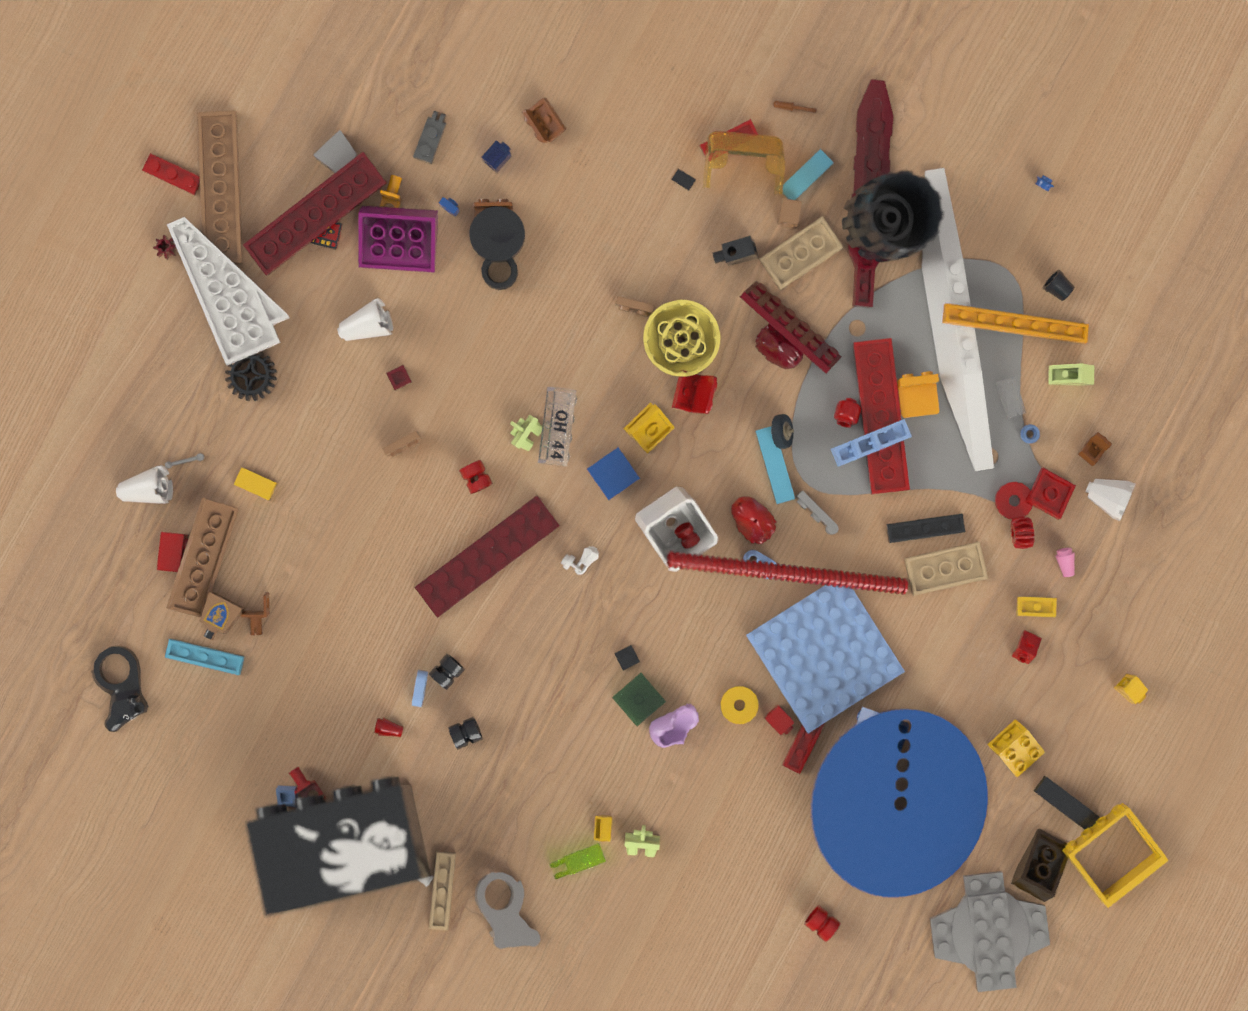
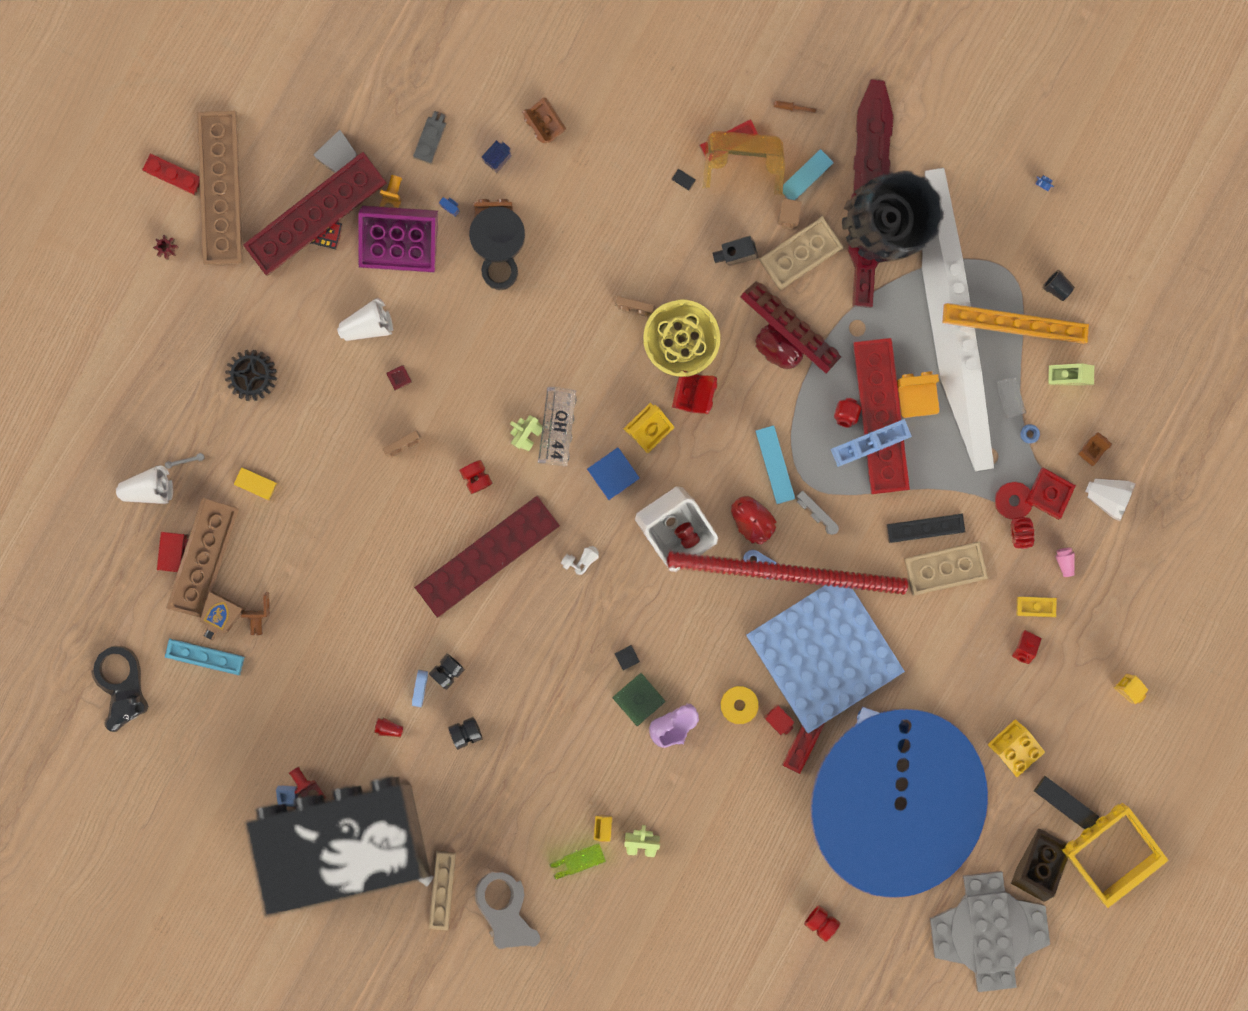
white wing [167,217,290,366] -> none
black wheel [771,414,794,449] -> none

